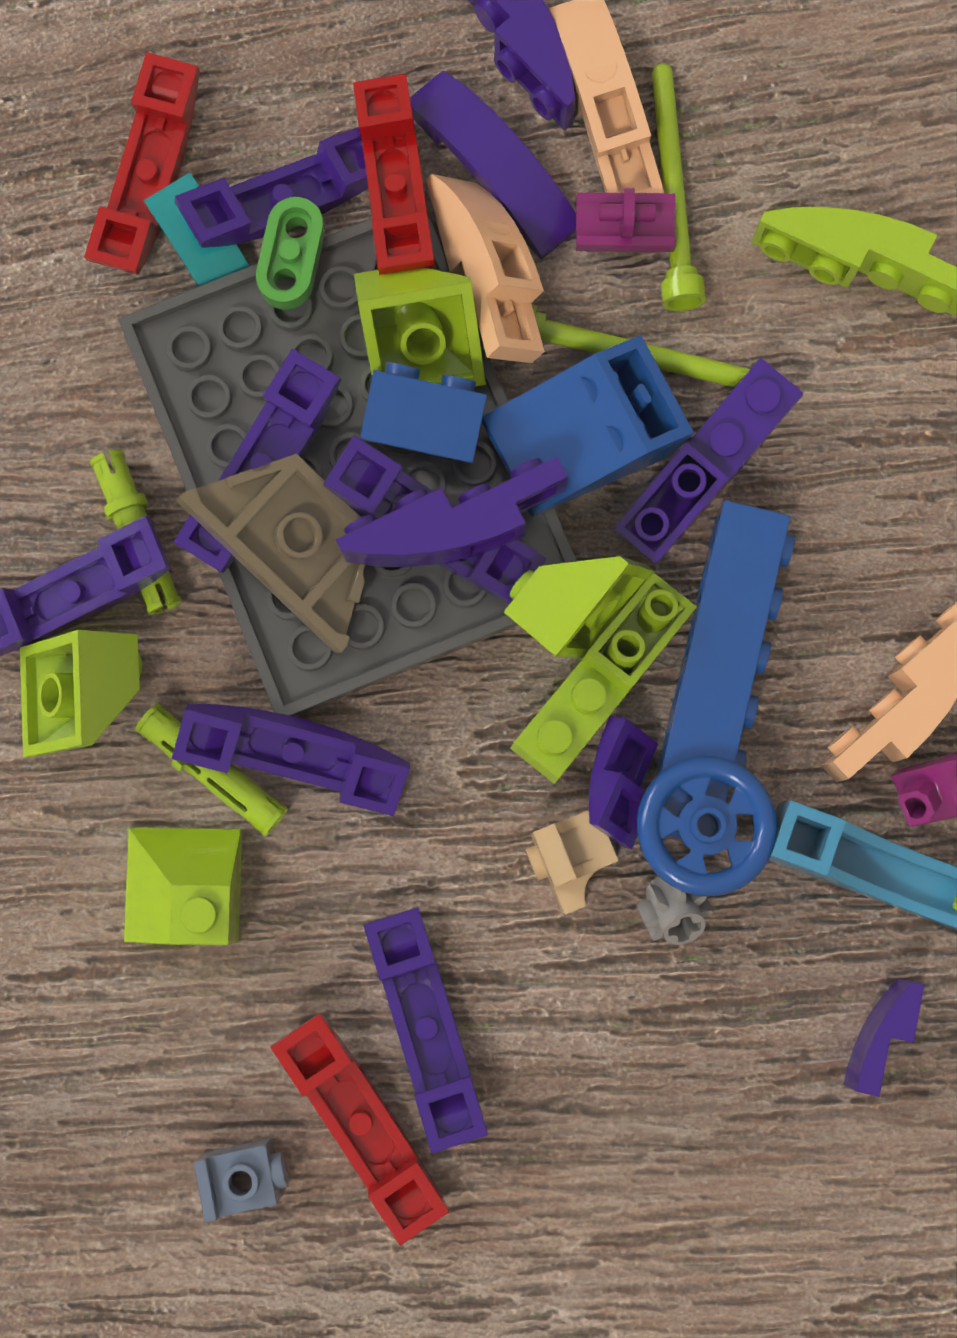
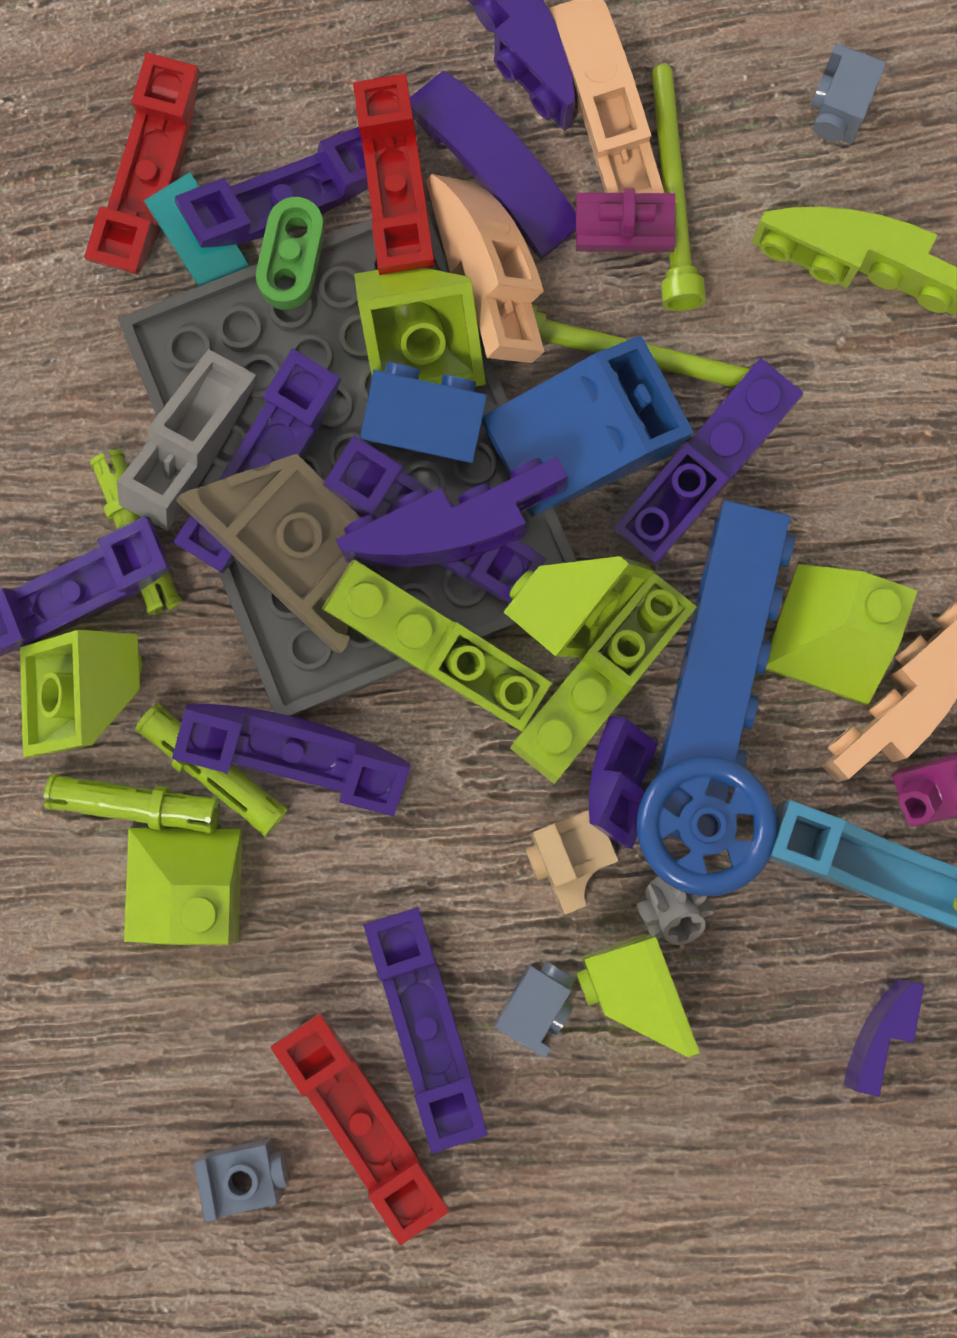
none -> lime pin [44,773,220,834]
none -> light grey slope [117,349,257,531]
none -> lime slope [322,560,552,731]
none -> sand blue brick [494,961,576,1059]
none -> lime slope [576,933,700,1058]
none -> lime slope [765,564,918,705]
none -> sand blue brick [810,43,887,144]

